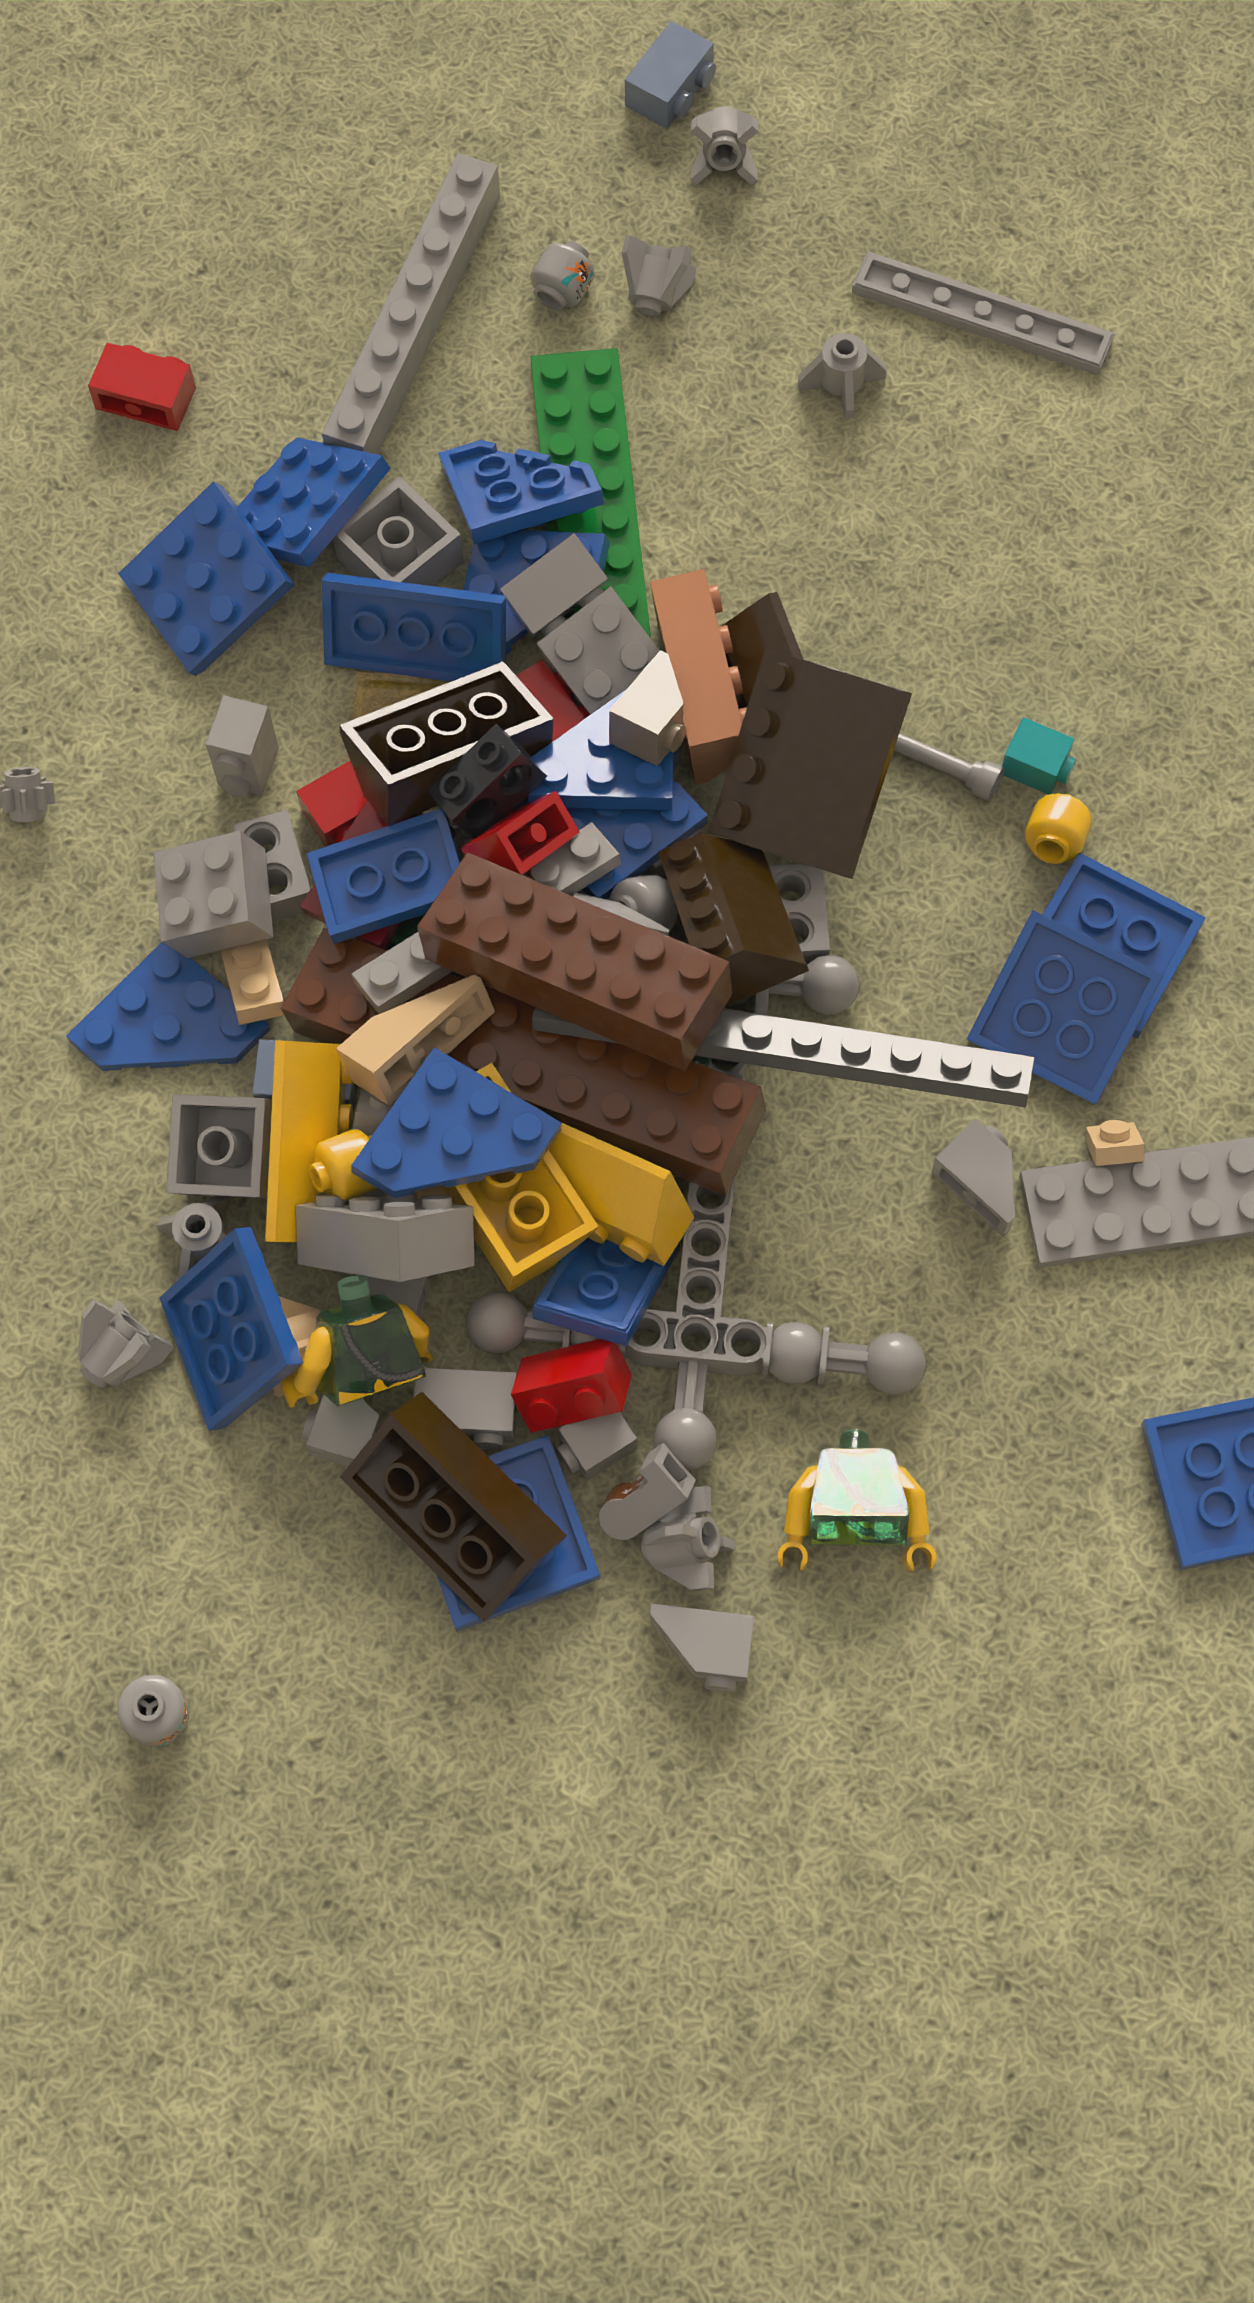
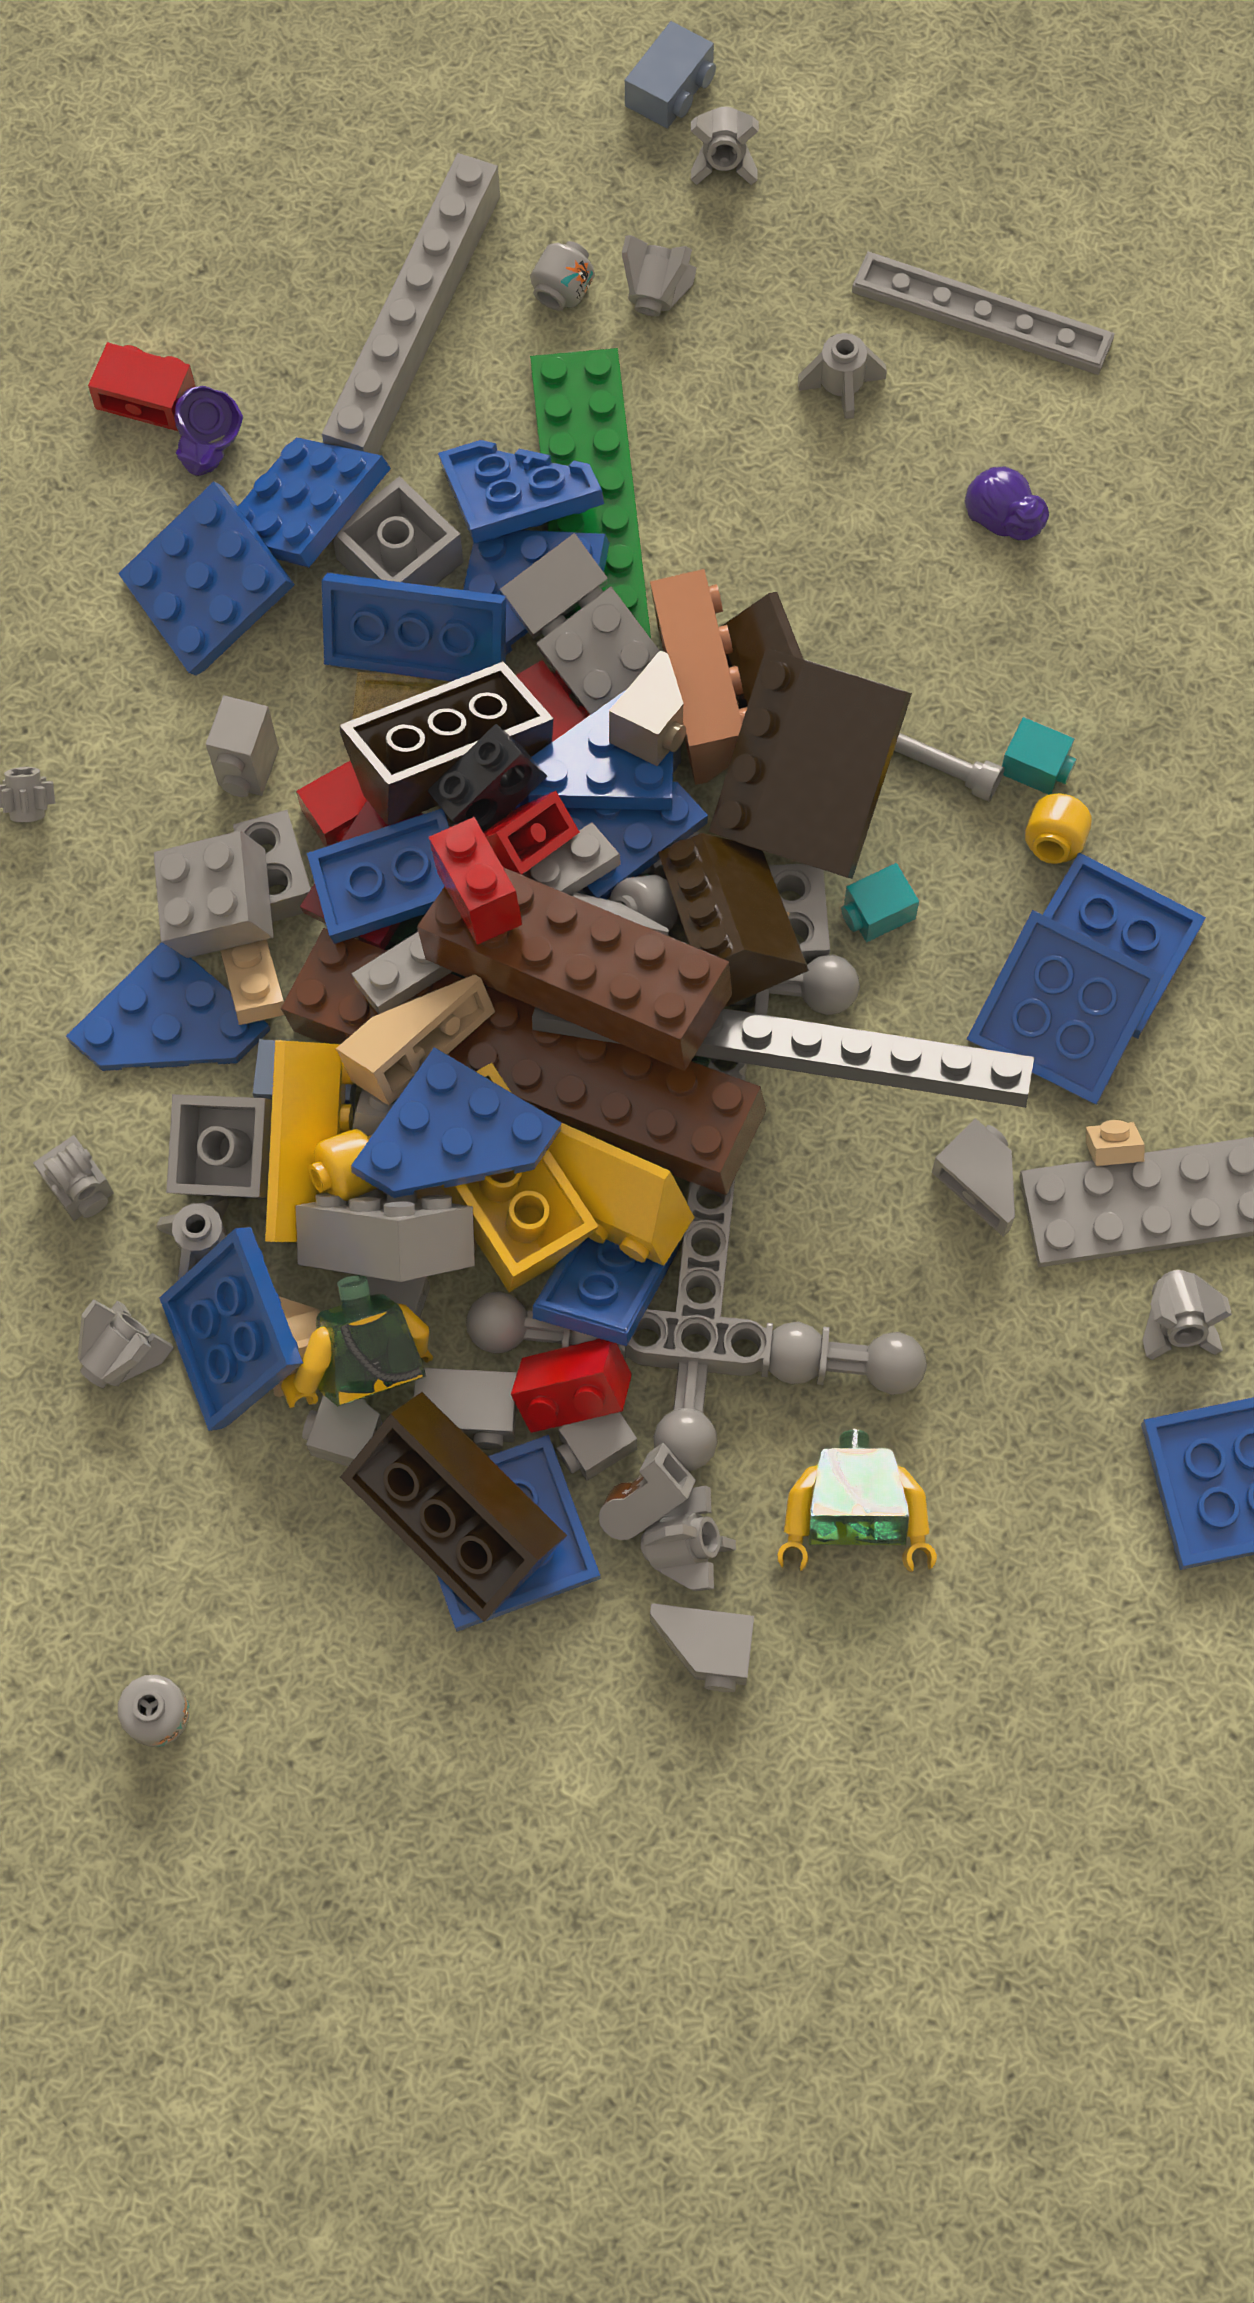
none -> light grey brick [33,1135,114,1221]
none -> dark purple hair [174,386,243,476]
none -> red brick [429,817,523,945]
none -> teal brick [841,863,919,943]
none -> dark purple hair [964,466,1049,540]
none -> light grey brick [1143,1270,1232,1360]

